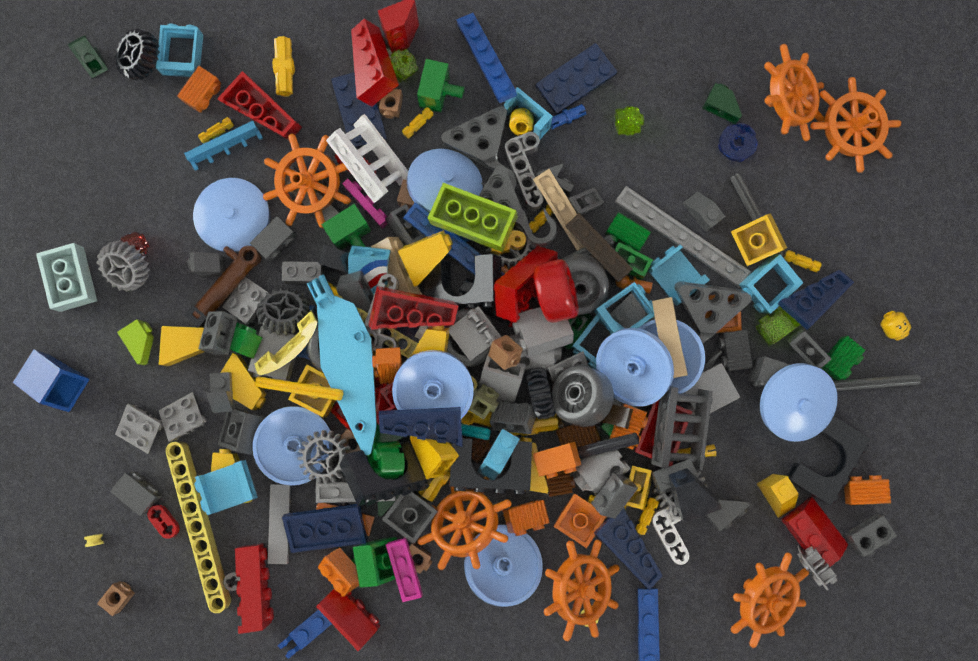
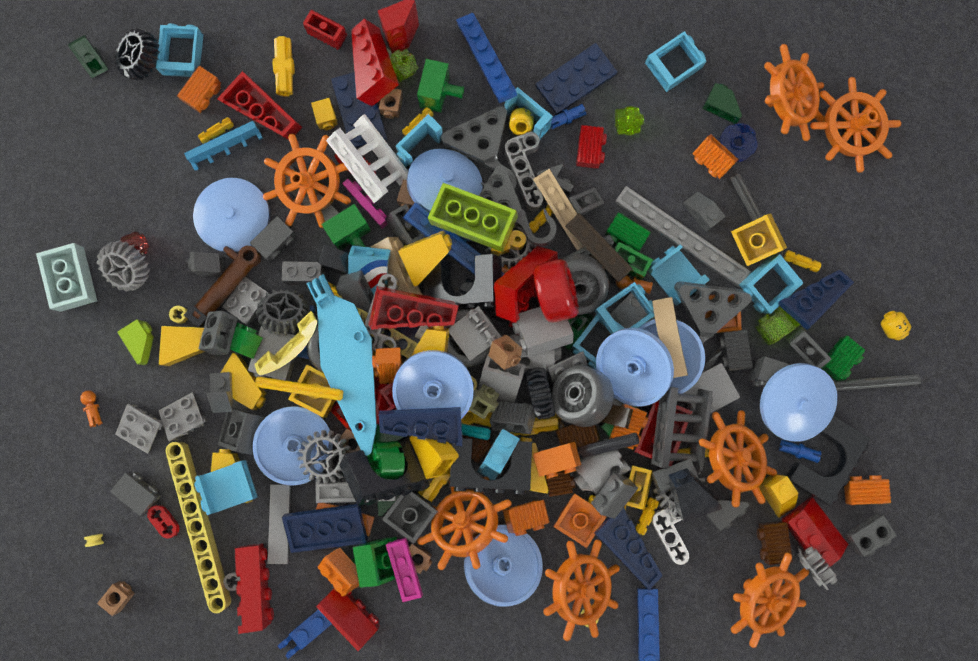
blue slope [13,349,90,412] -> none
none -> orange pin [80,390,103,427]
none -> light yellow bush [169,306,188,324]
none -> red brick [303,10,347,50]
none -> yellow brick [311,98,338,130]
none -> medium azure panel [396,114,443,167]
none -> red brick [576,125,607,169]
none -> medium azure window [645,31,706,92]
none -> orange brick [692,134,739,179]
none -> orange piece [698,410,777,508]
none -> reddish brown brick [757,521,793,565]
none -> blue pin [779,439,821,463]

